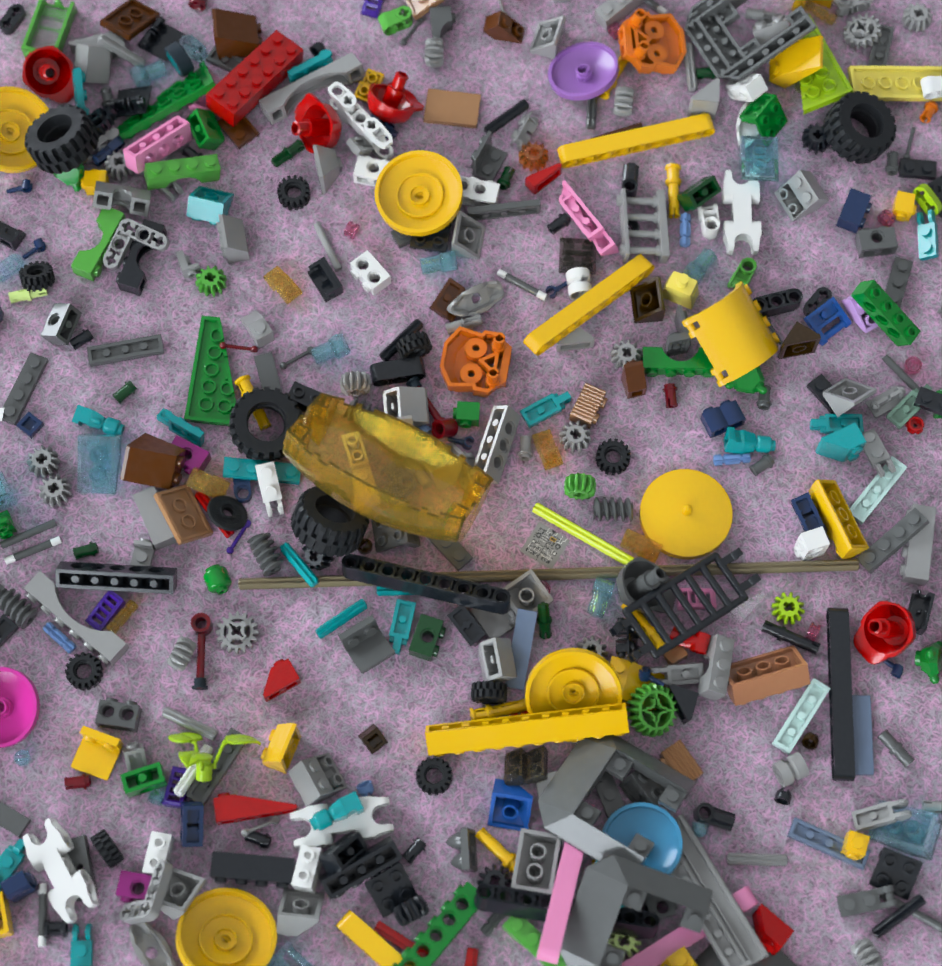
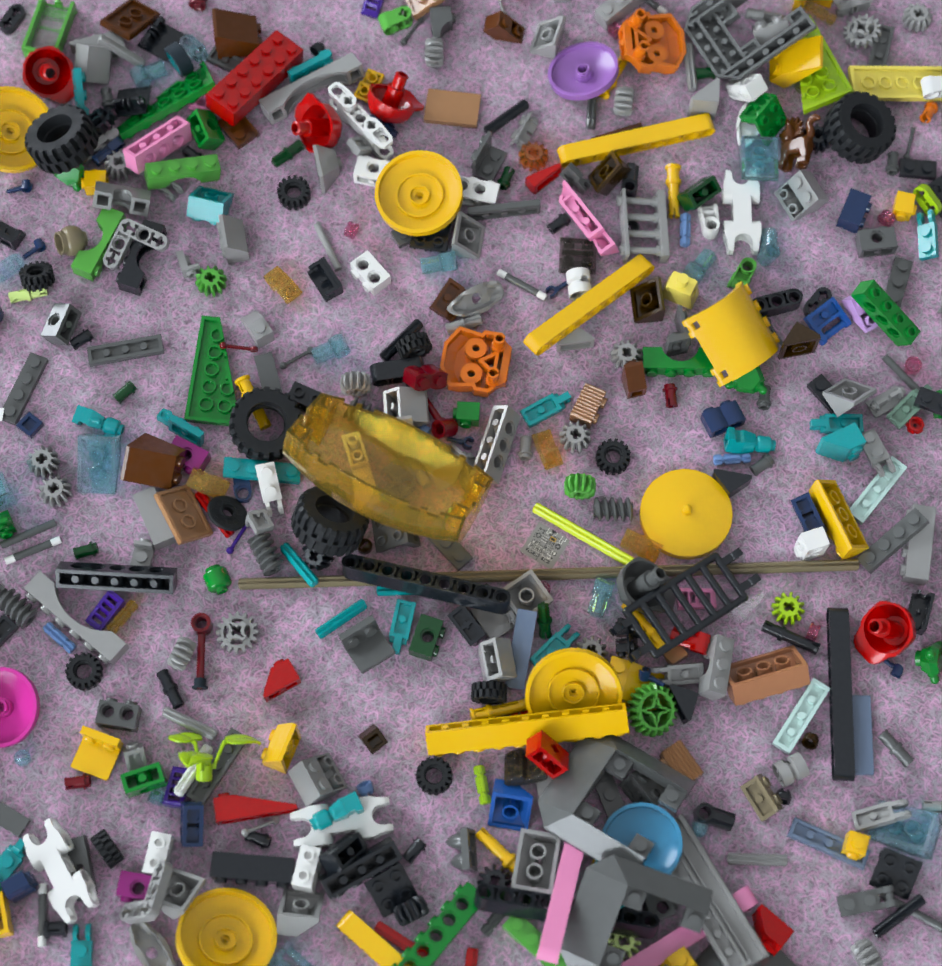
none -> dark tan piece [54,225,88,257]
none -> black pin [156,669,185,709]
none -> light grey bracket [245,508,274,535]
none -> dark red brick [403,364,448,391]
none -> lime axle [473,765,491,805]
none -> red brick [526,730,569,779]
none -> teal hinge [529,623,580,666]
none -> dark grey plate [559,162,592,194]
none -> dark brown slope [588,150,631,196]
none -> black slope [712,469,752,498]
none -> dark tan bracket [740,774,784,822]
none -> clear light blue piece [757,227,780,267]
none -> reddish brown animal [776,114,821,172]

